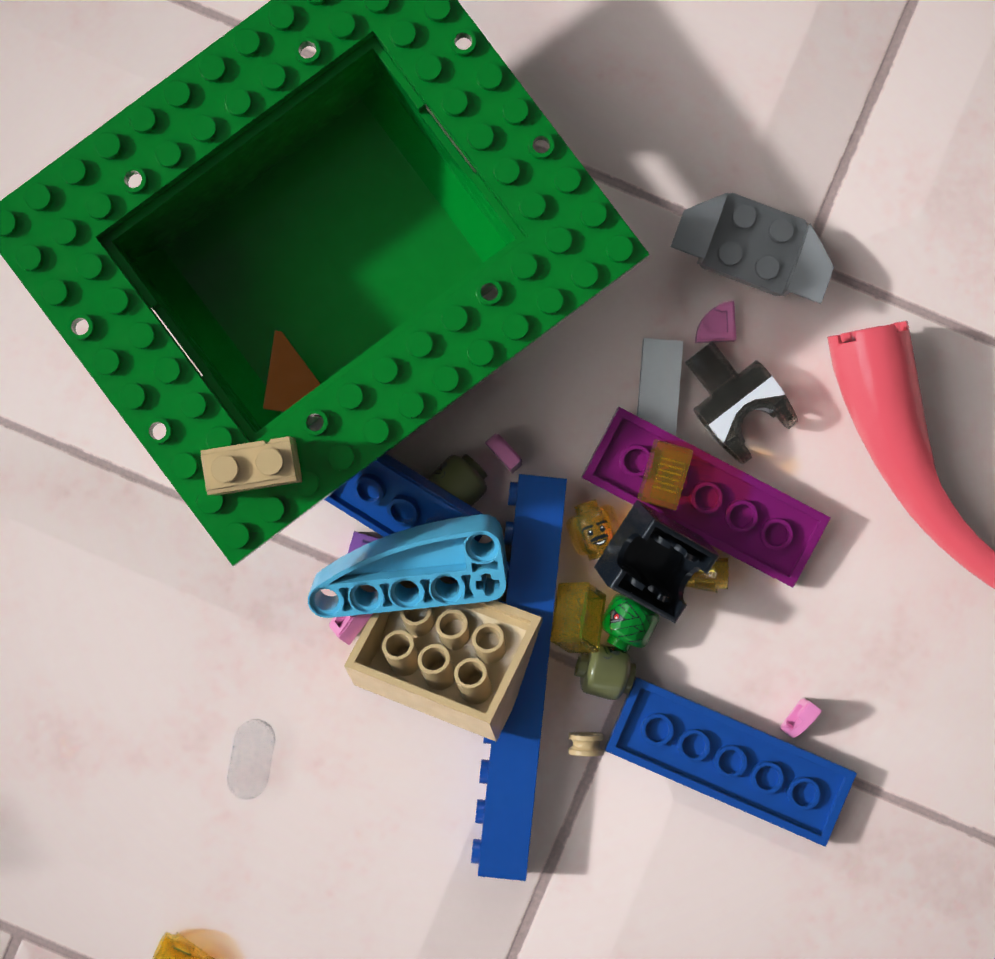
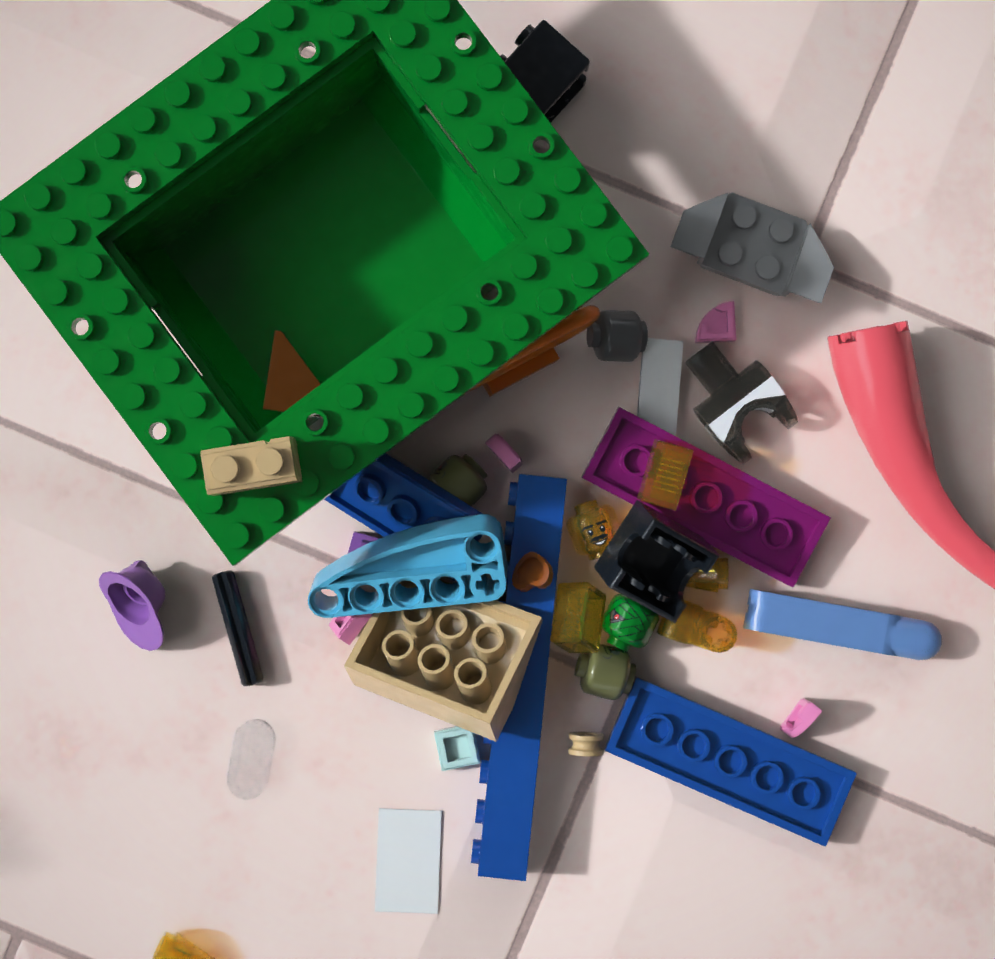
none -> medium lavender piece [99,560,165,651]
none -> black axle [212,570,264,686]
none -> white sticker [375,808,442,914]
none -> light aqua tile [434,726,481,771]
none -> orange bar [468,305,600,397]
none -> black piece [500,20,590,123]
none -> dark orange piece [512,552,553,592]
none -> dark grey head [586,310,648,362]
none -> clear yellow piece [656,600,737,653]
none -> medium blue piece [743,589,942,660]

